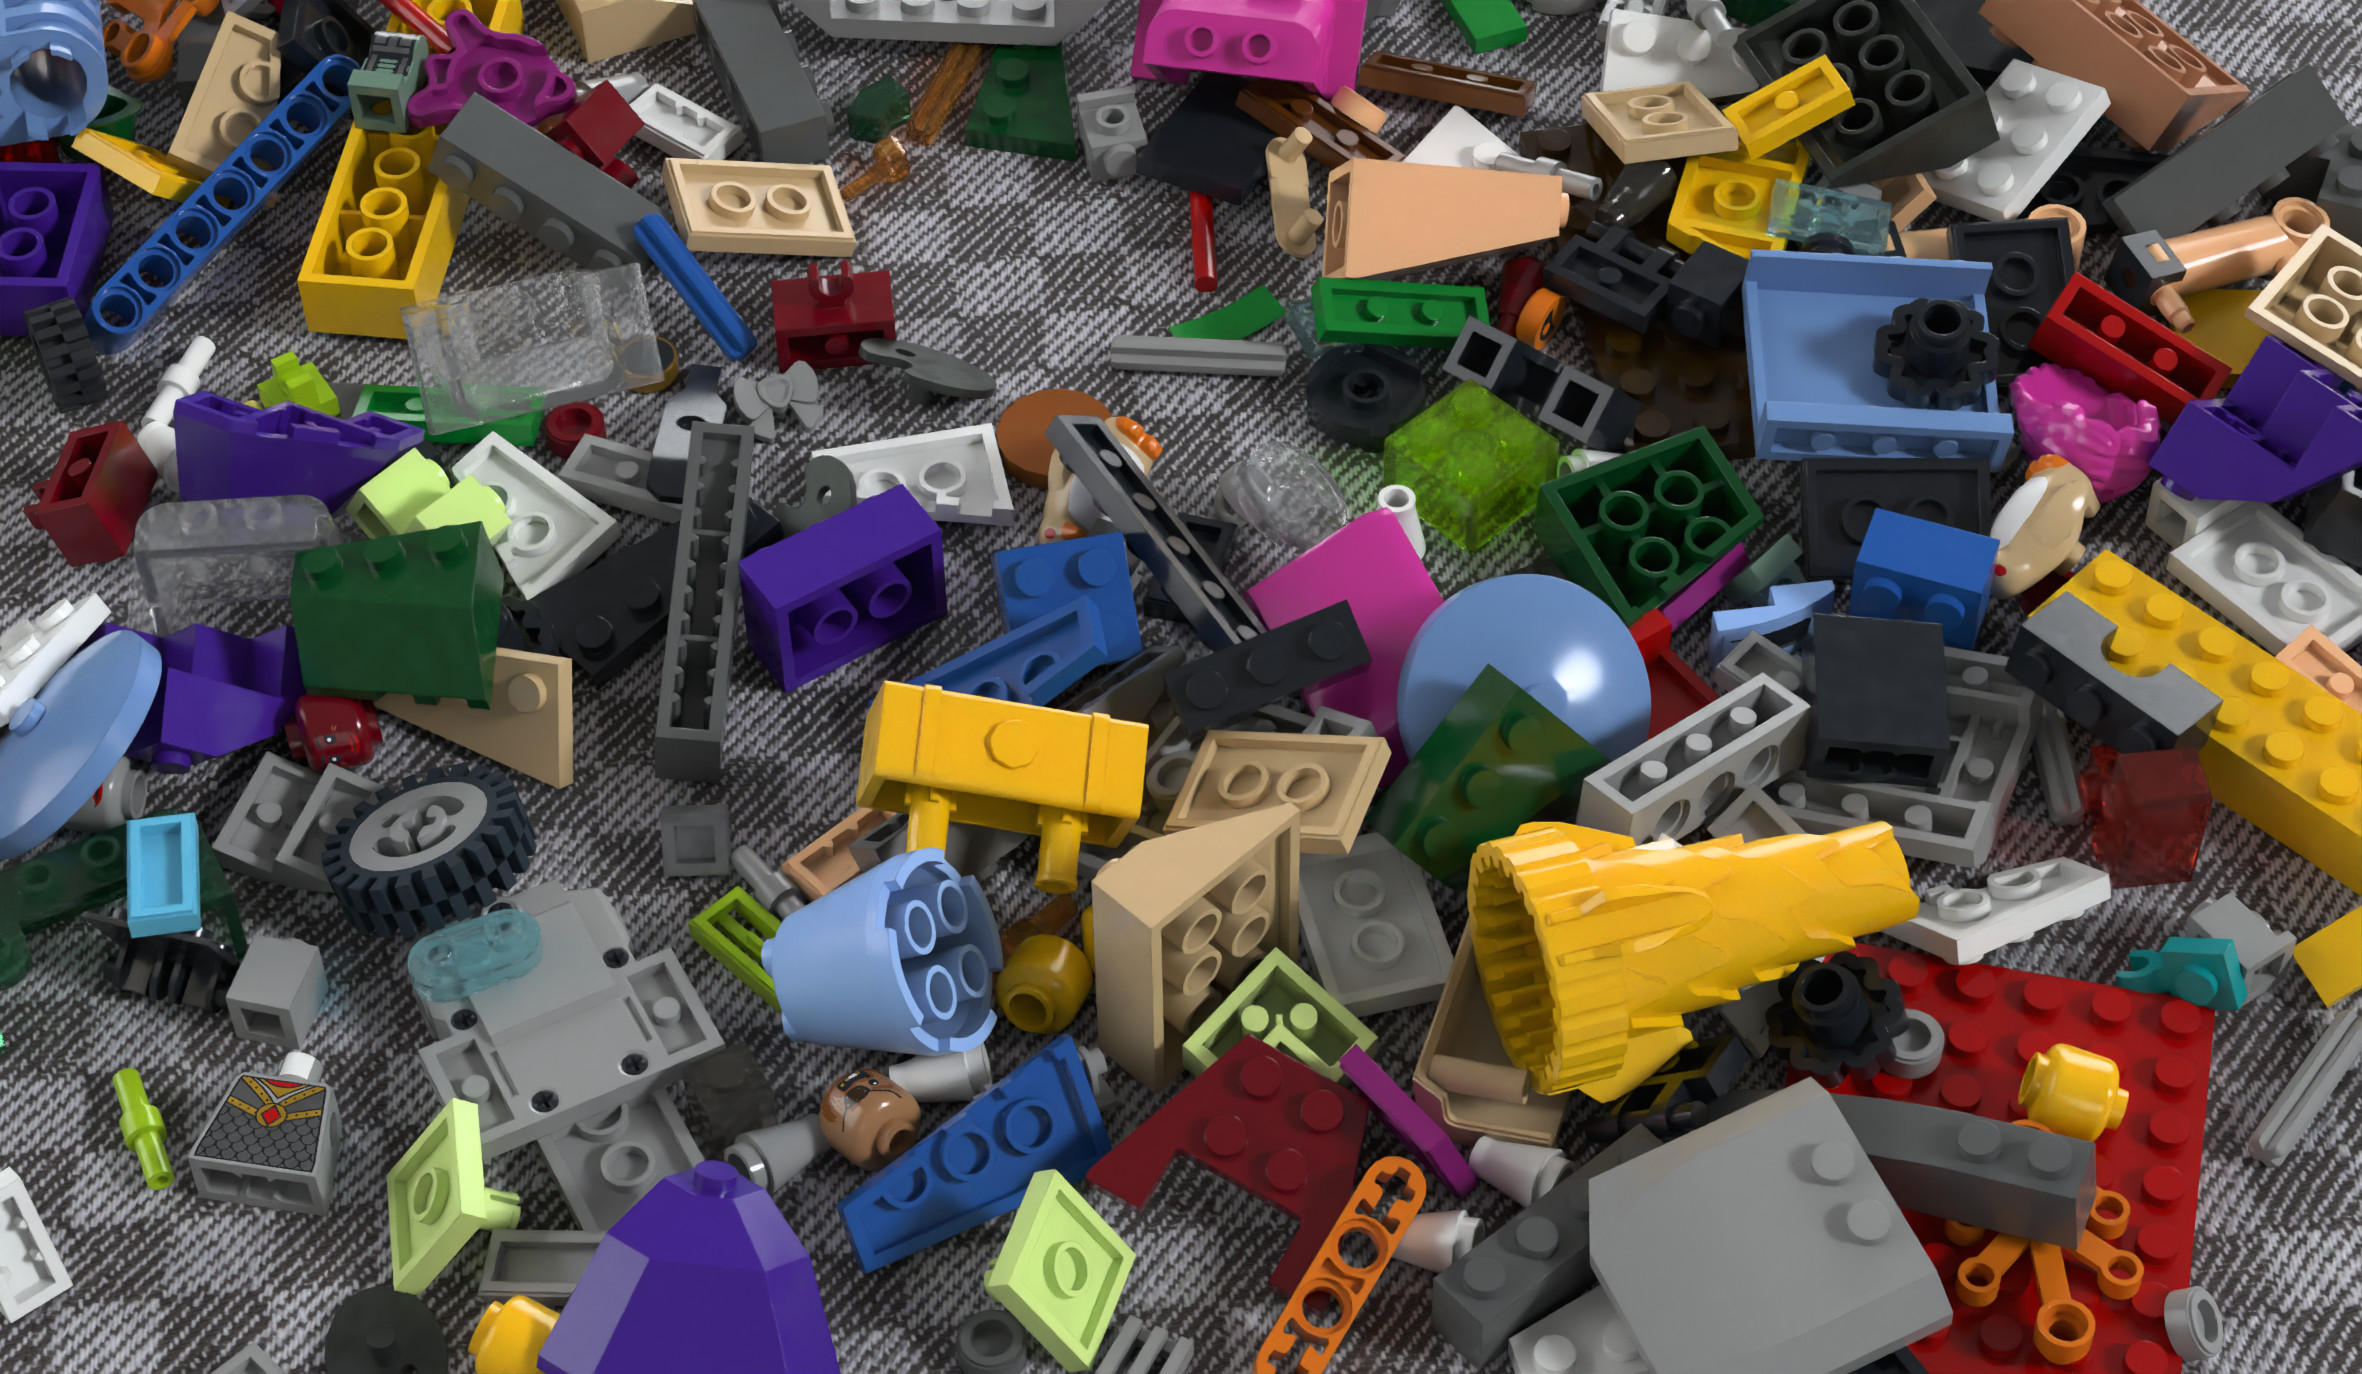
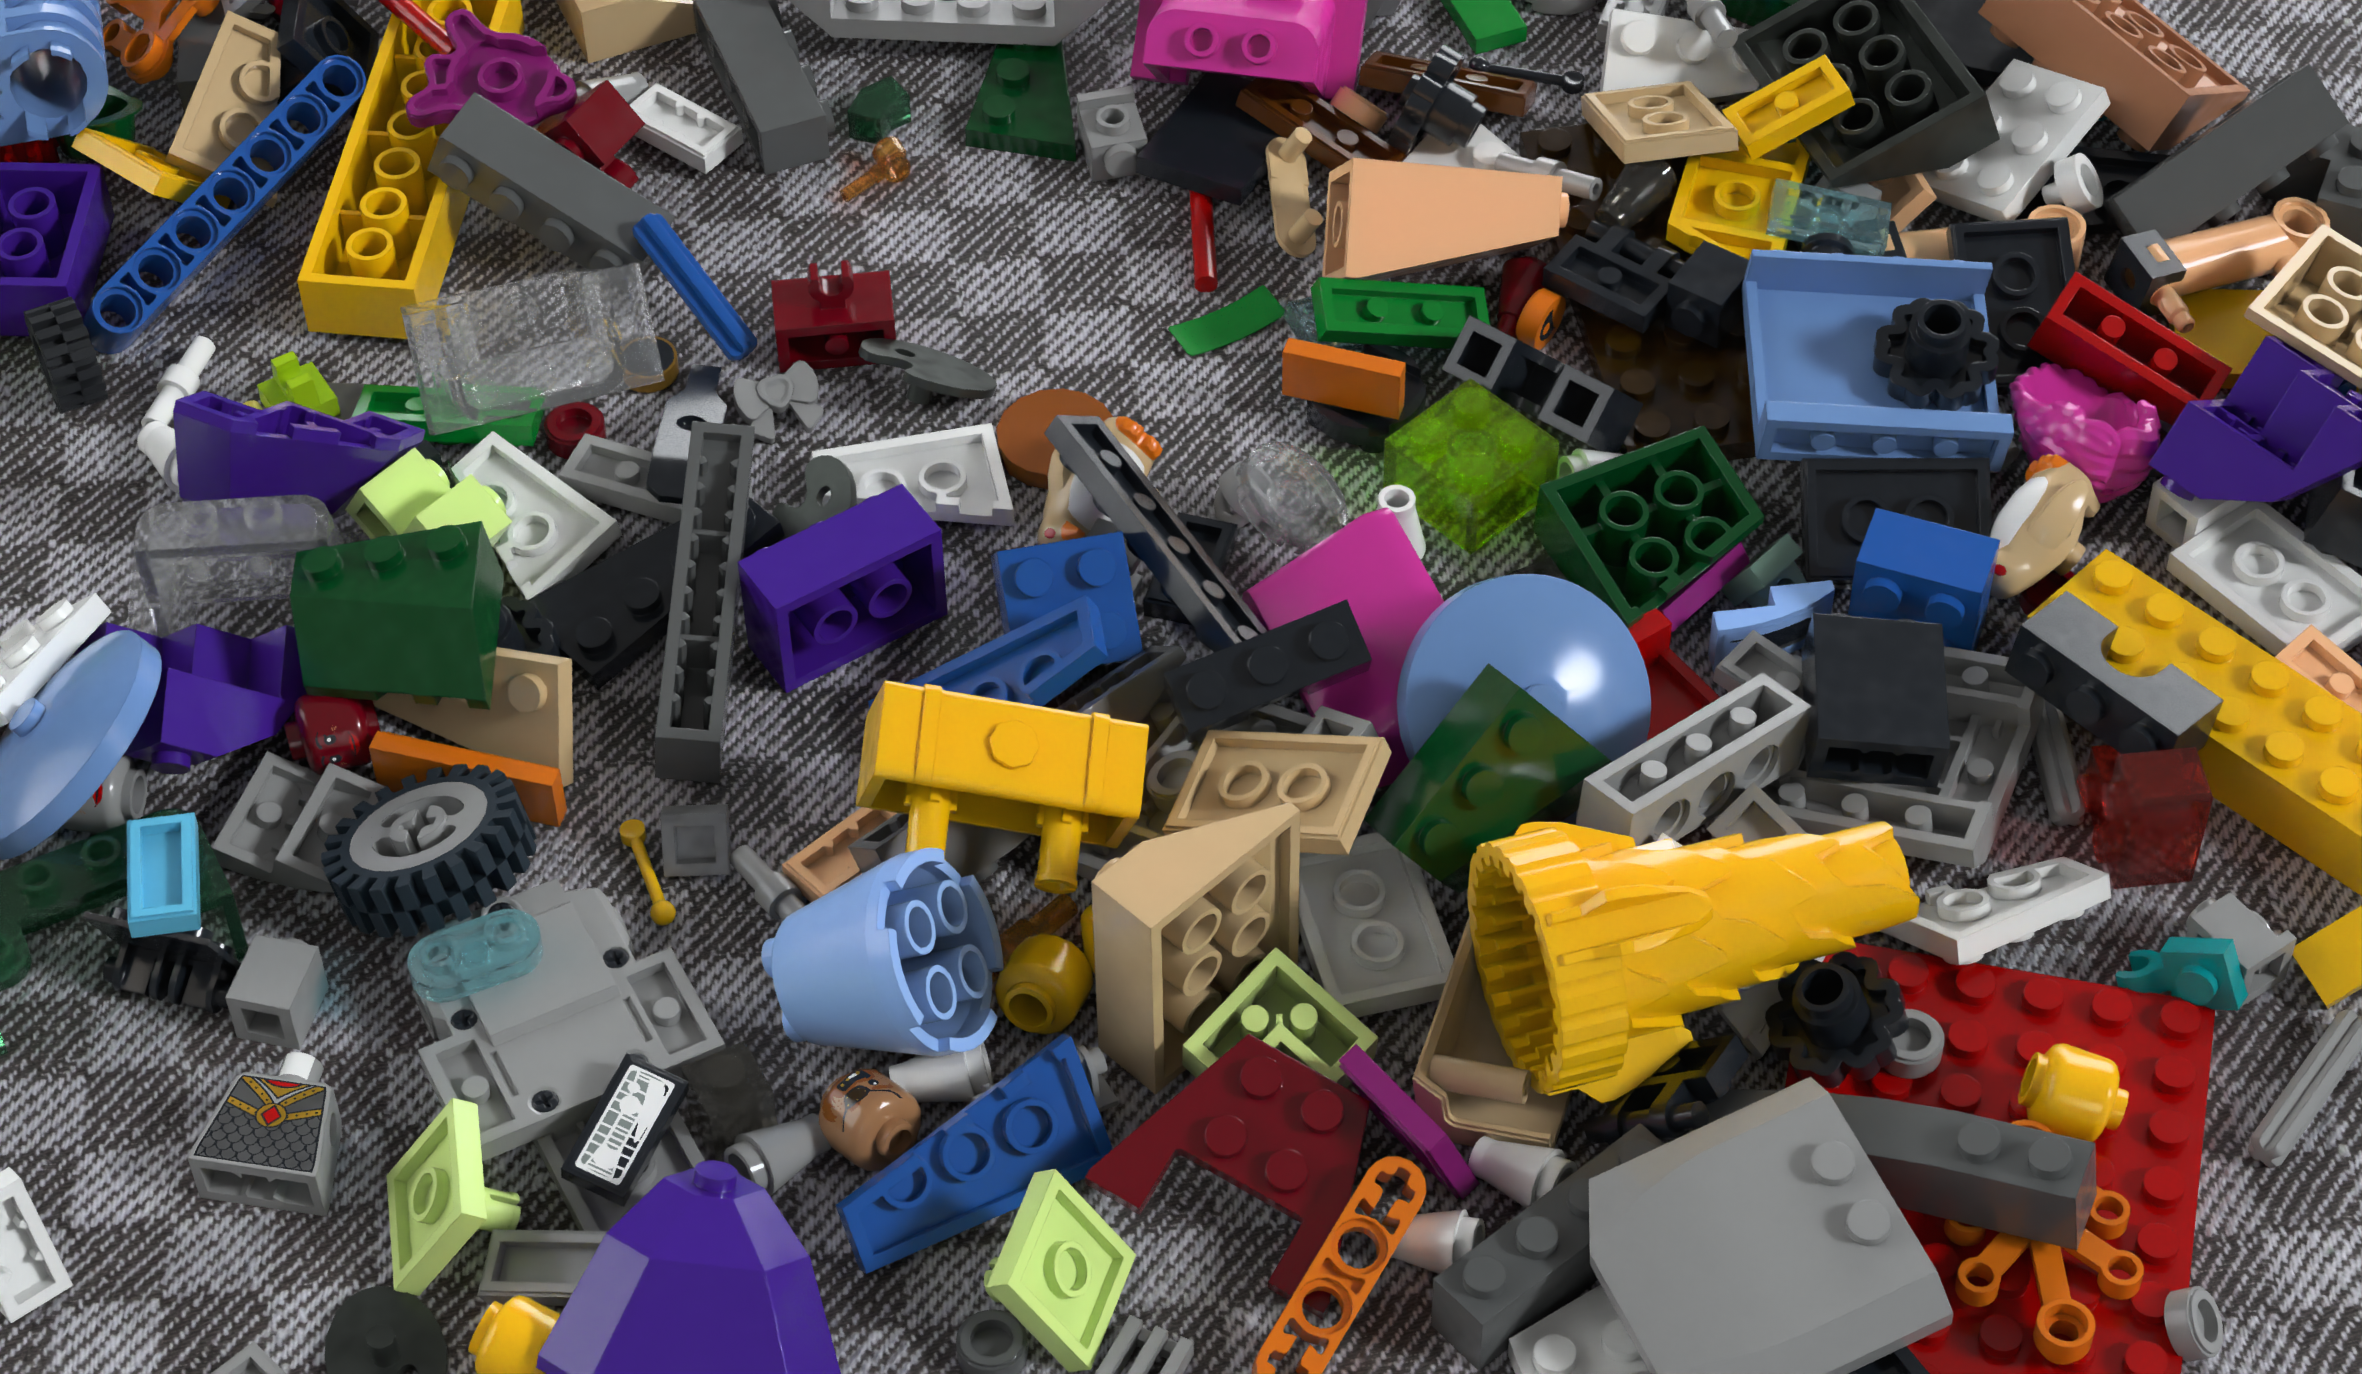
dark red brick [23,420,159,567] -> none
lime bar [112,1068,175,1190] -> none
sand green leg [347,30,429,133] -> none
tan tile [661,158,857,257] -> none
lime tile [688,886,782,1012] -> none
clear orange axle [906,42,990,147] -> none
light grey axle [1110,335,1287,377] -> none
none -> orange tile [369,731,567,827]
none -> tile [561,1053,689,1207]
none -> yellow hinge [619,819,676,926]
none -> orange tile [1282,337,1406,420]
none -> black plant [1387,44,1488,155]
none -> black hinge [1468,56,1585,94]
none -> white tile [2042,153,2104,215]

